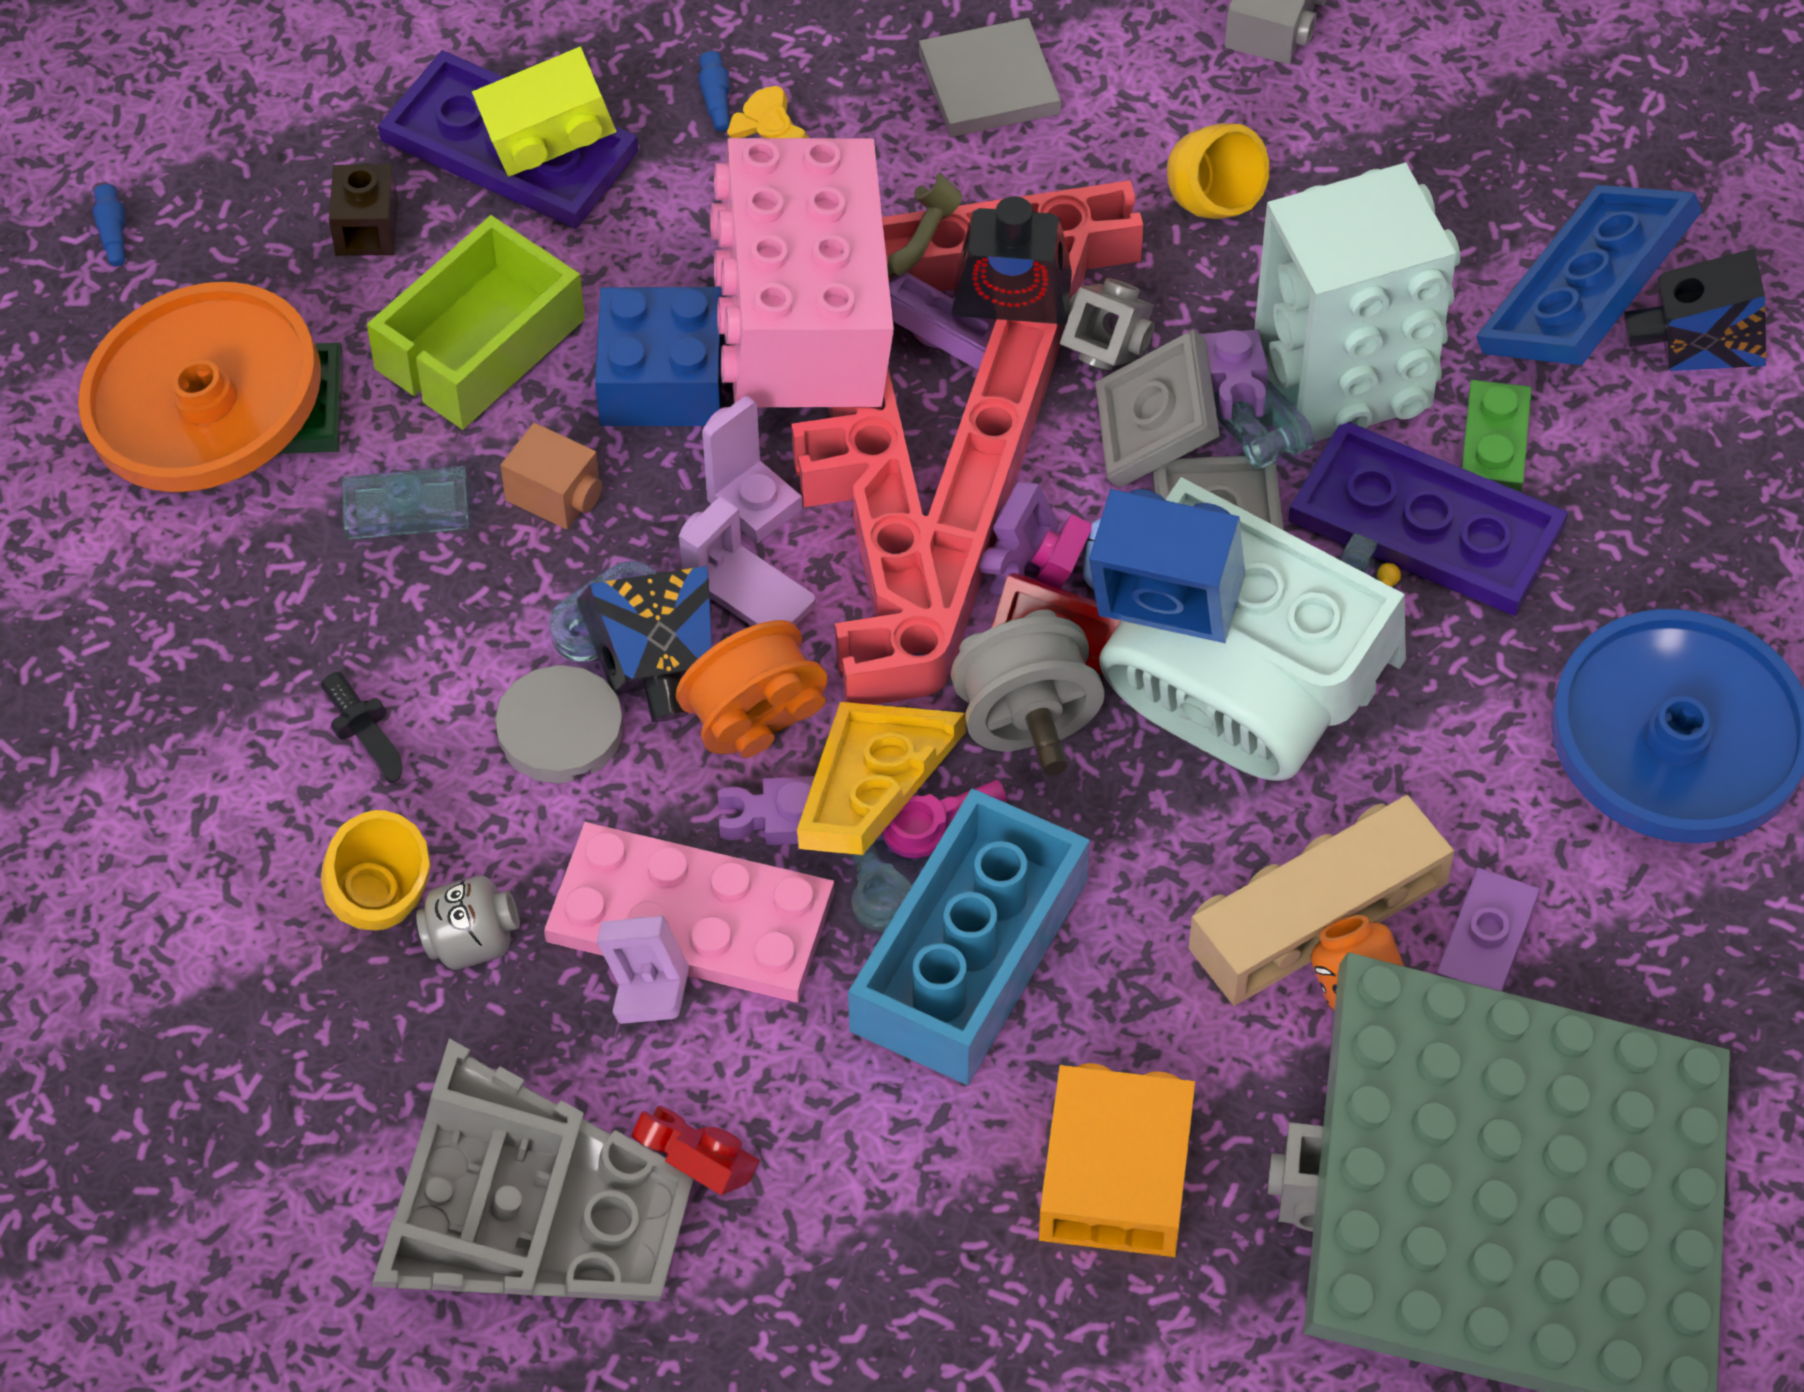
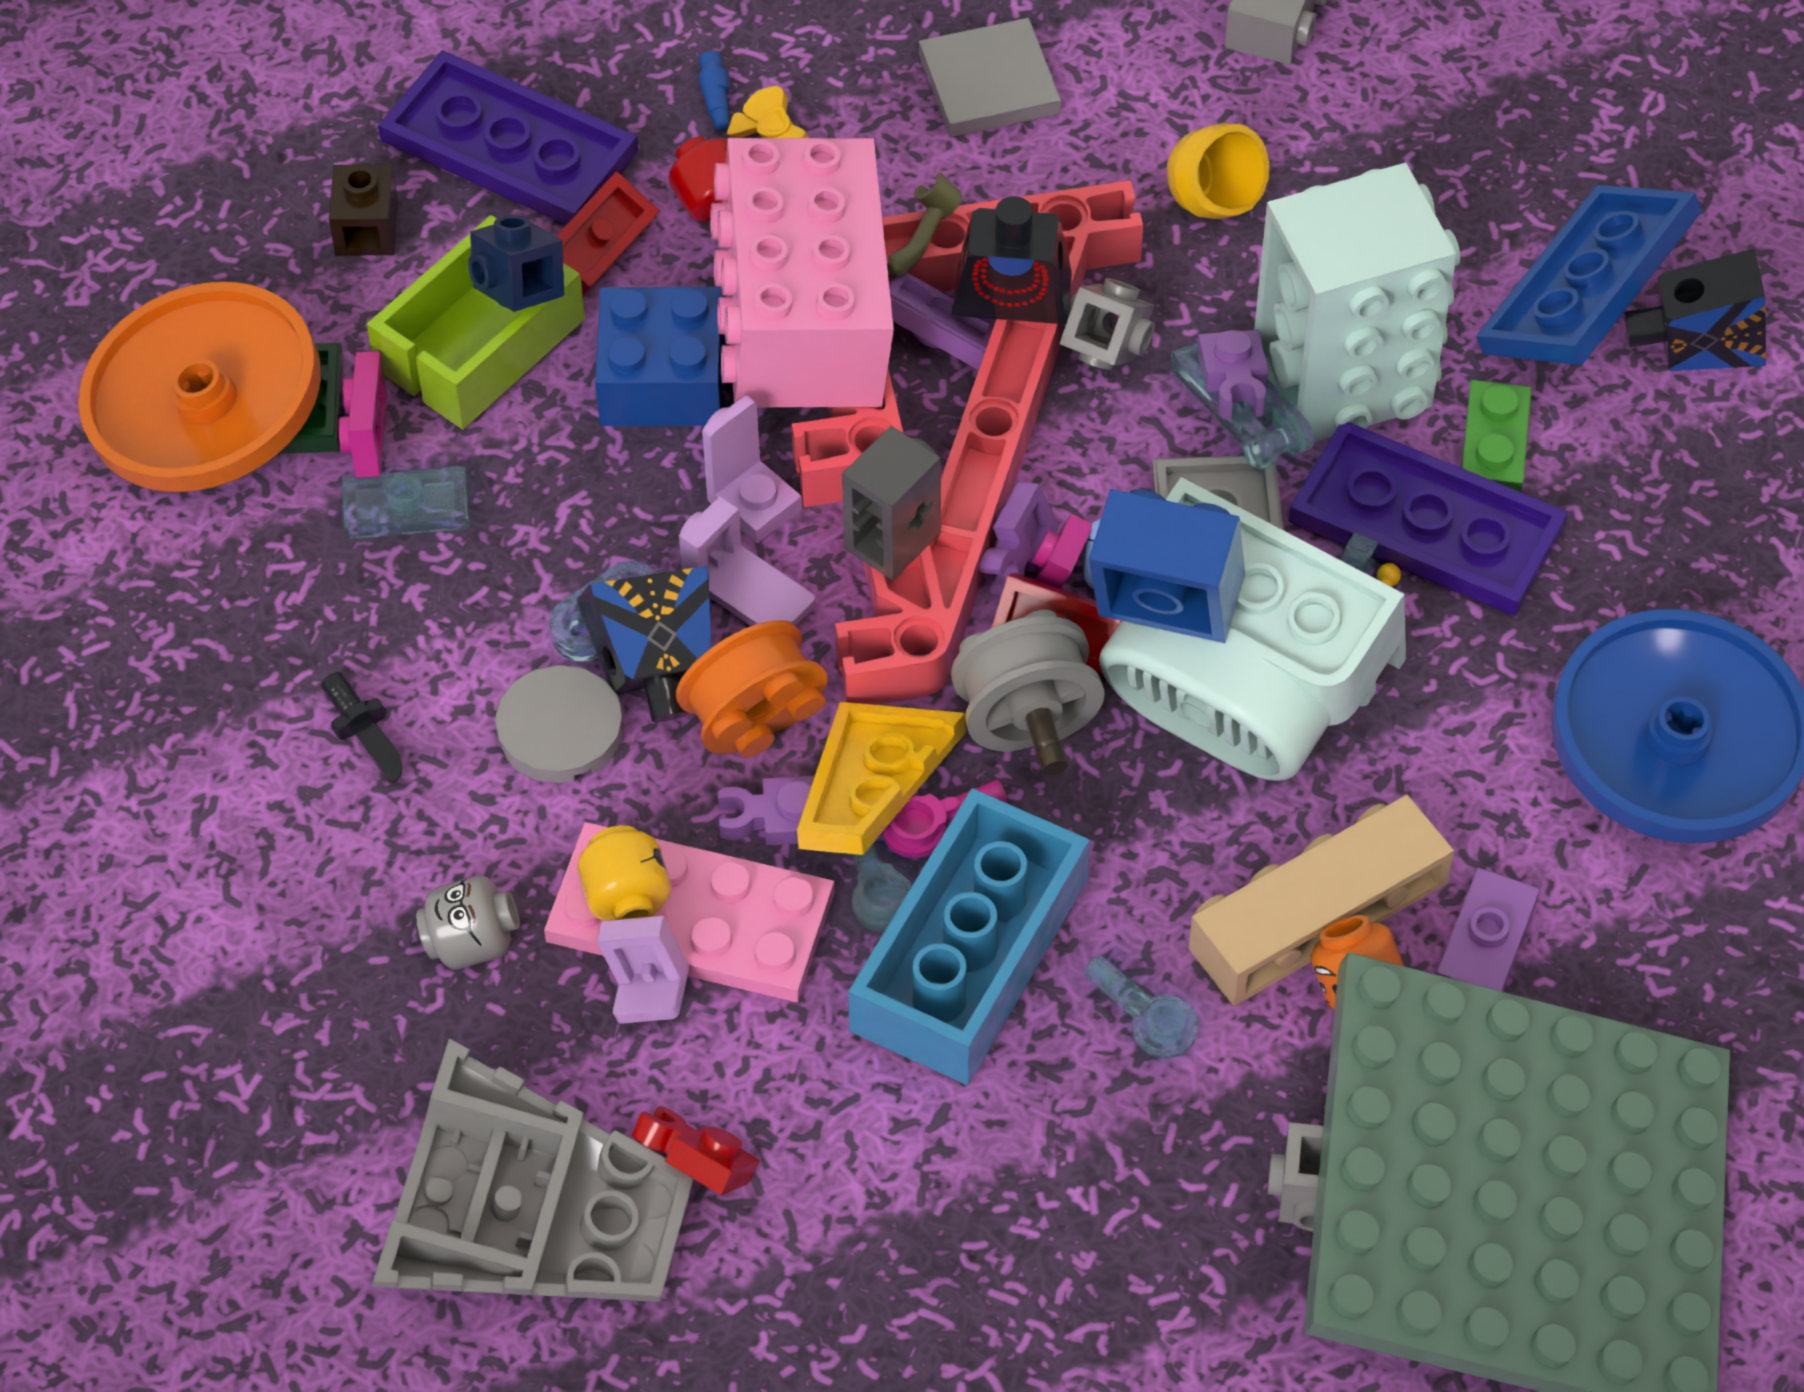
blue piece [92,184,125,267] -> none
yellow hat [320,810,431,931] -> none
neon yellow brick [472,46,616,177] -> none
nougat brick [500,422,602,530] -> none
light orange brick [1039,1063,1195,1257] -> none
light grey tile [1095,329,1220,487] -> none
none -> dark pink plate [339,351,388,478]
none -> dark blue brick [468,215,564,312]
none -> red plate [556,171,660,295]
none -> yellow head [577,825,671,921]
none -> red head [668,136,728,223]
none -> dark grey brick [842,426,941,581]
none -> clear light blue plate [1084,955,1199,1059]

